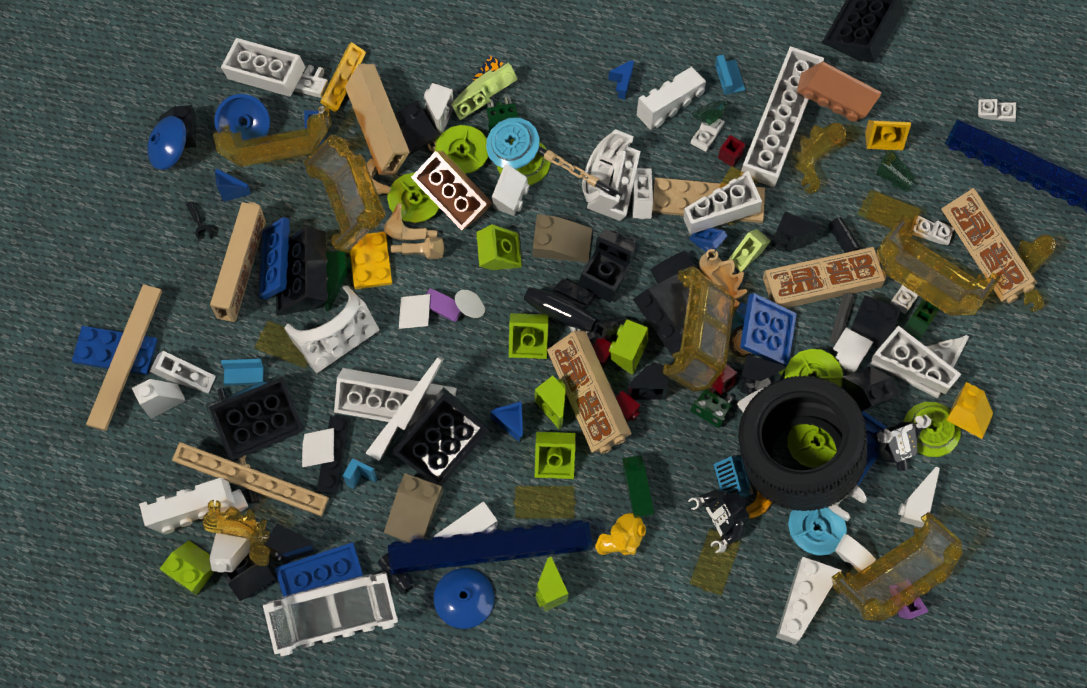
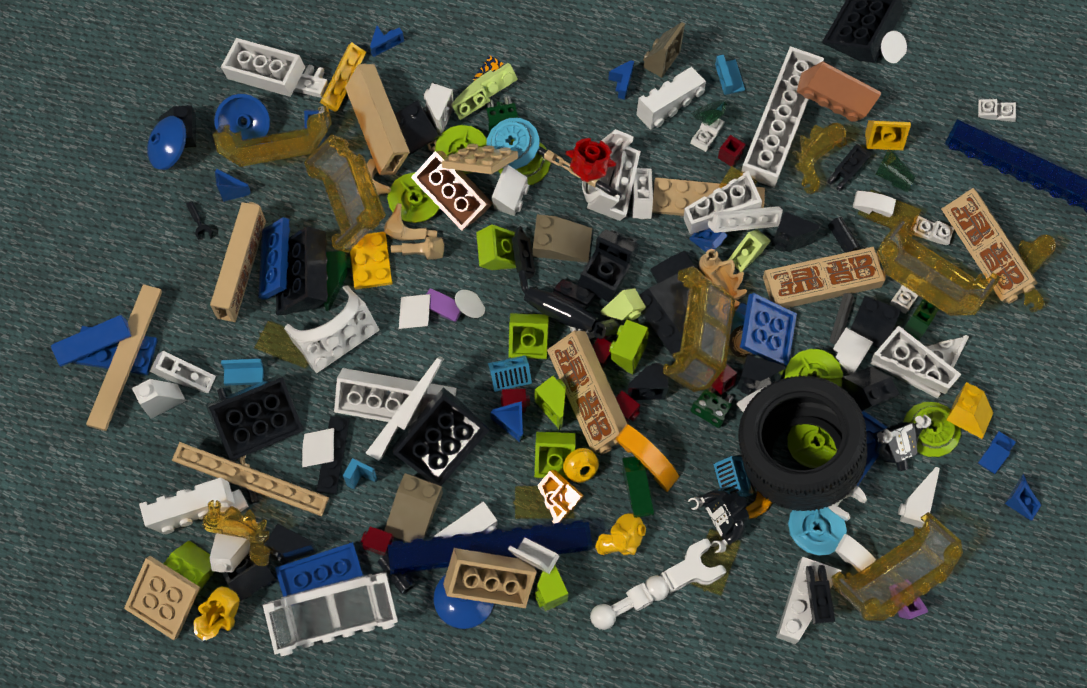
none -> blue slope [51,315,131,367]
none -> tan plate [124,556,200,640]
none -> yellow head [194,586,240,640]
none -> dark red brick [361,526,394,556]
none -> blue slope [370,26,404,57]
none -> tan plate [442,144,518,174]
none -> tan brick [443,548,537,608]
none -> dark azure panel [488,355,532,392]
none -> dark red brick [501,388,530,413]
none -> white panel [508,538,560,574]
none -> black plate [512,226,538,294]
none -> slope [538,470,583,526]
none -> yellow piece [563,448,599,483]
none -> red brick [566,138,616,182]
none -> white piece [590,539,727,630]
none -> yellowish green slope [600,288,646,320]
none -> light orange slope [615,424,679,492]
none -> dark tan slope [643,22,685,78]
none -> white hinge [708,206,783,233]
none -> black hinge [805,565,835,624]
none -> black hinge [827,144,871,191]
none -> white slope [853,191,896,218]
none -> white sticker [881,31,907,63]
none -> blue slope [978,431,1016,474]
none -> blue slope [1005,474,1041,521]

